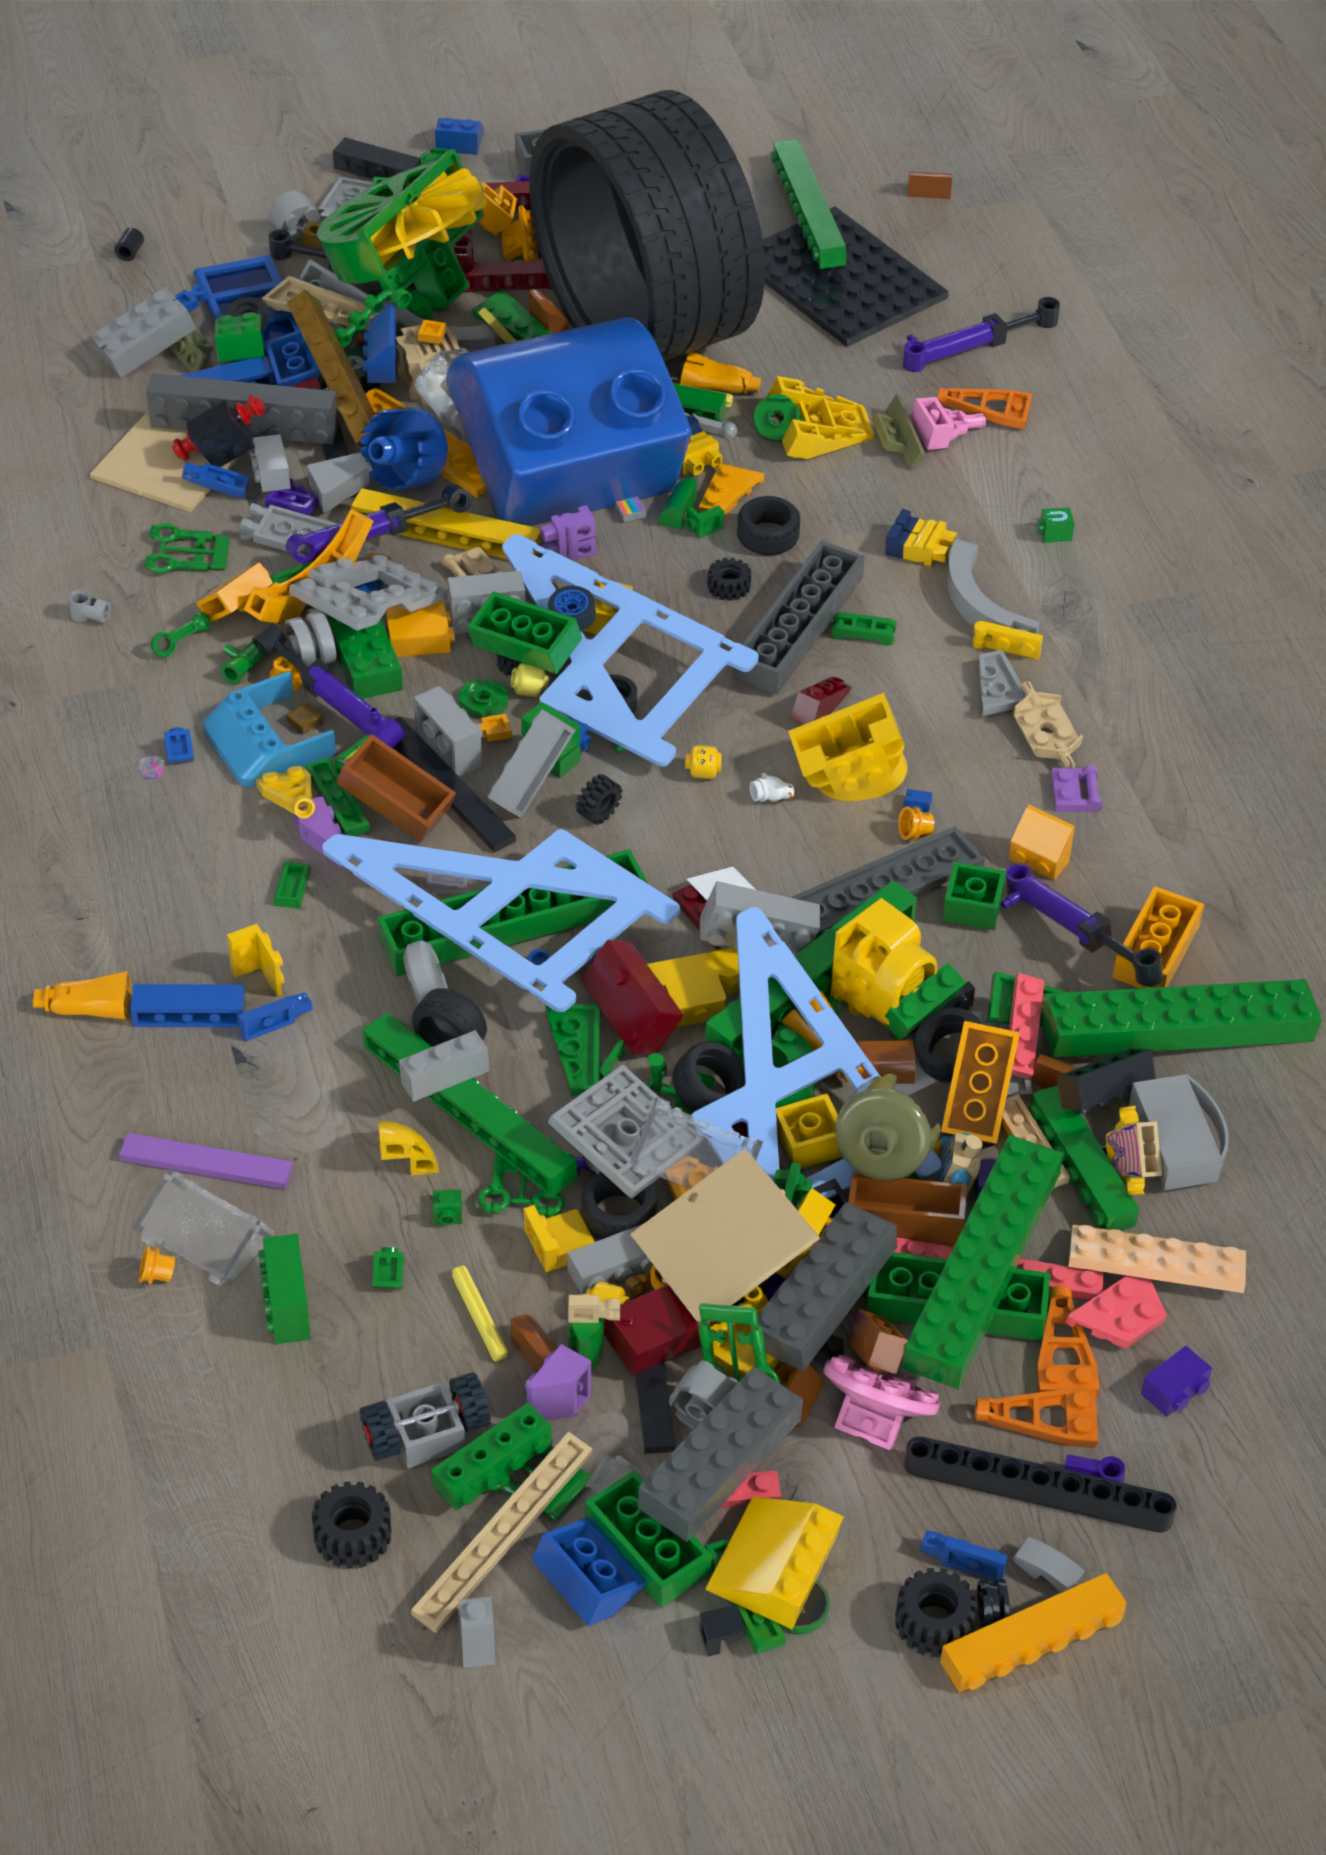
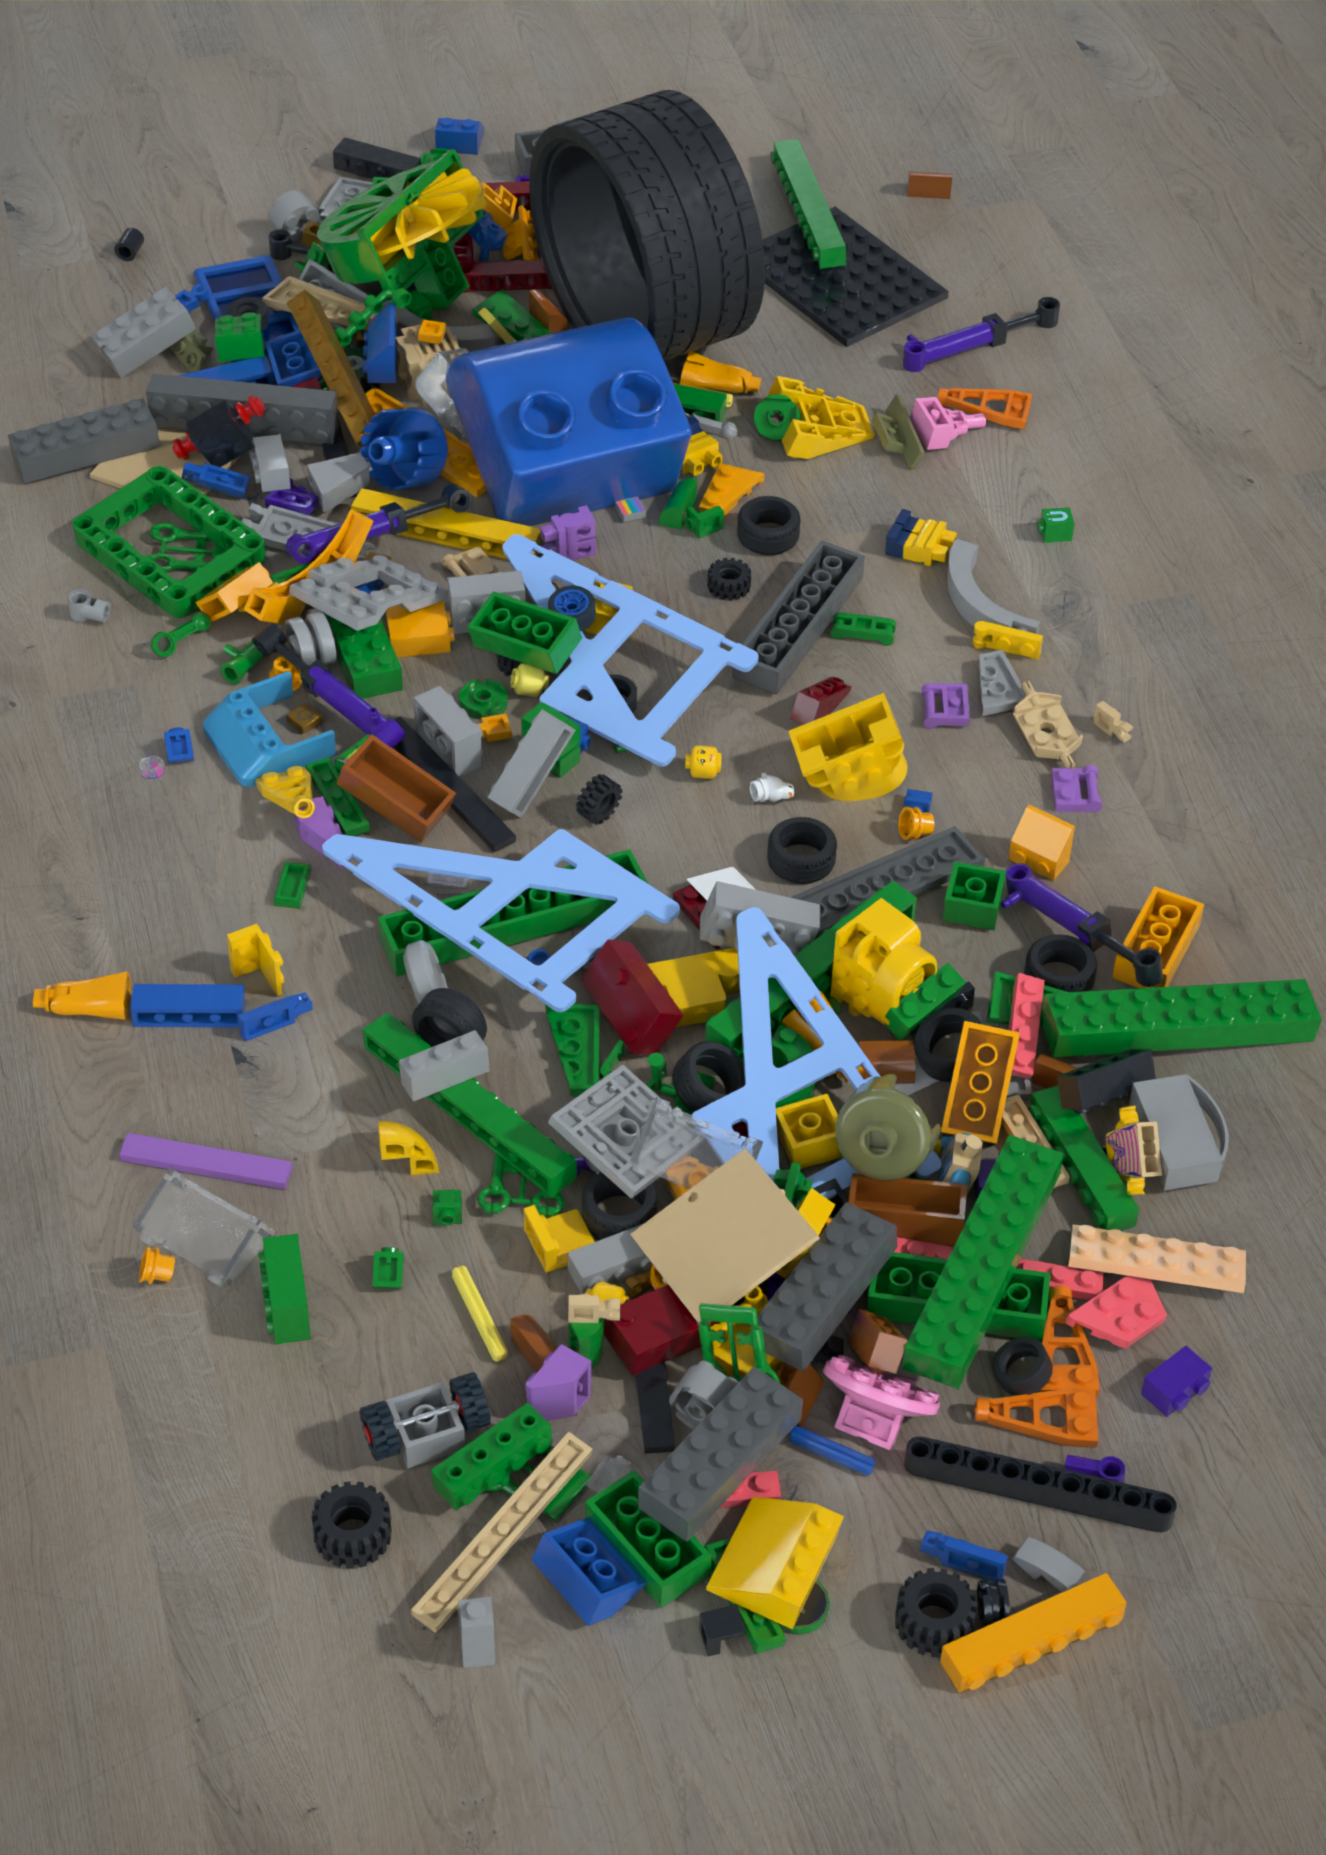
none -> dark grey brick [8,398,160,484]
none -> green beam [72,466,267,618]
none -> green bracket [294,242,328,273]
none -> blue brick [467,209,507,261]
none -> black tyre [767,817,837,884]
none -> blue axle [789,1426,875,1475]
none -> medium lavender plate [921,683,969,729]
none -> black tyre [992,1337,1053,1396]
none -> black tyre [1024,934,1097,992]
none -> tan plate [1093,701,1133,743]

